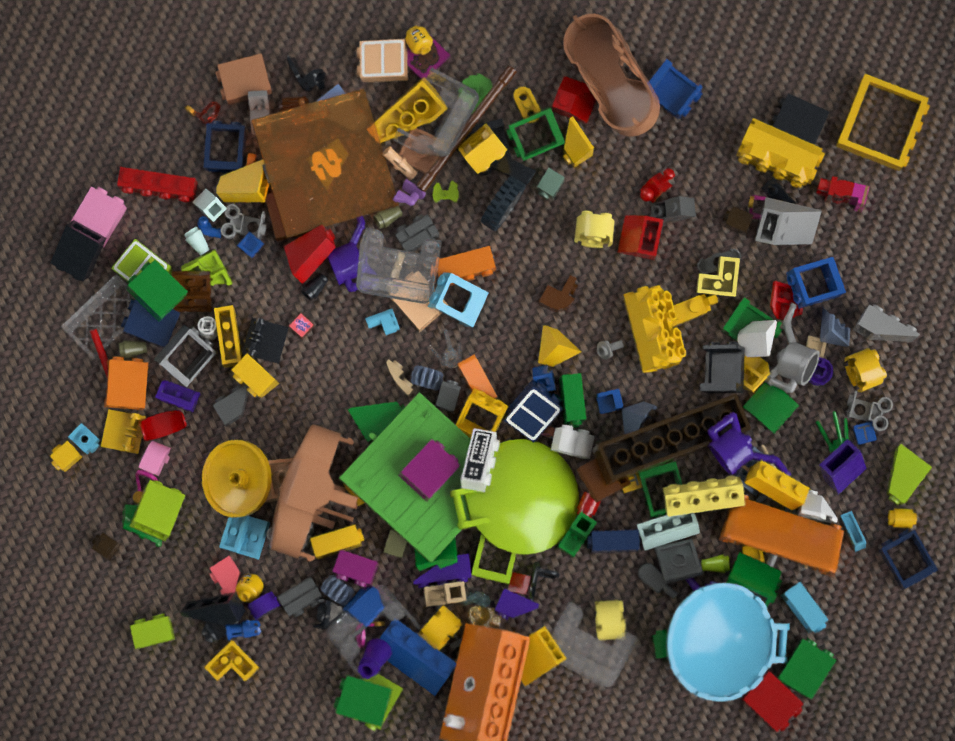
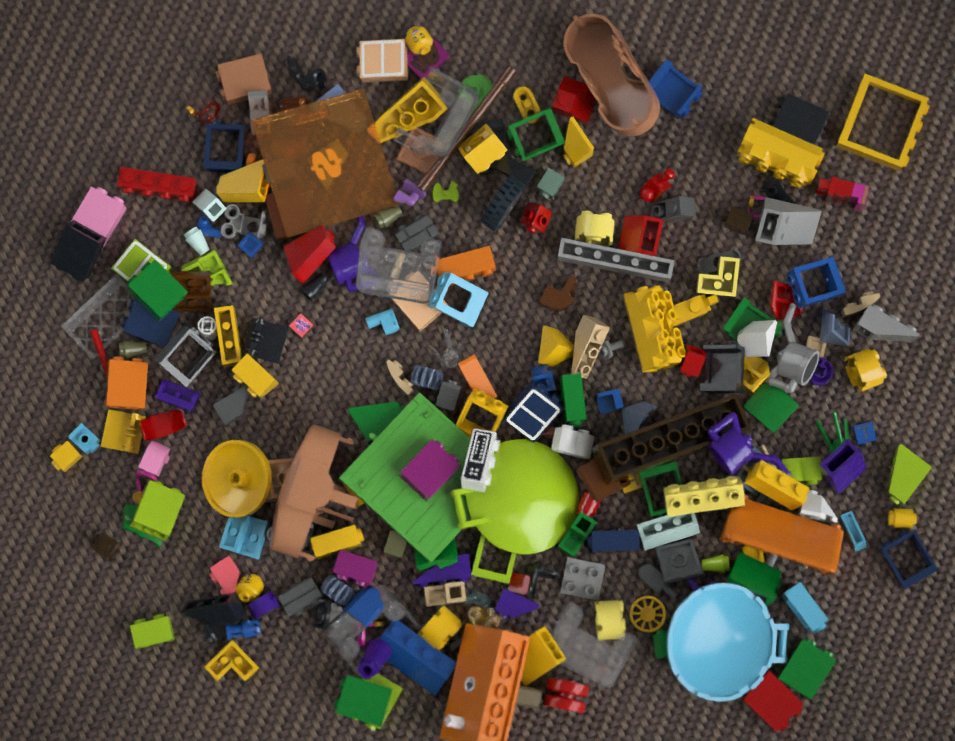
light nougat pin [382,146,418,180] -> none
light grey piece [846,391,893,432] -> none
none -> dark tan brick [515,686,542,710]
none -> red brick [519,202,553,234]
none -> red wheel [542,678,589,714]
none -> light grey brick [557,238,675,283]
none -> light grey hinge [560,557,606,600]
none -> tan slope [571,315,610,379]
none -> yellow wheel [630,596,666,632]
none -> red brick [679,344,706,377]
none -> lime brick [781,457,822,485]
none -> tan slope [841,291,880,318]

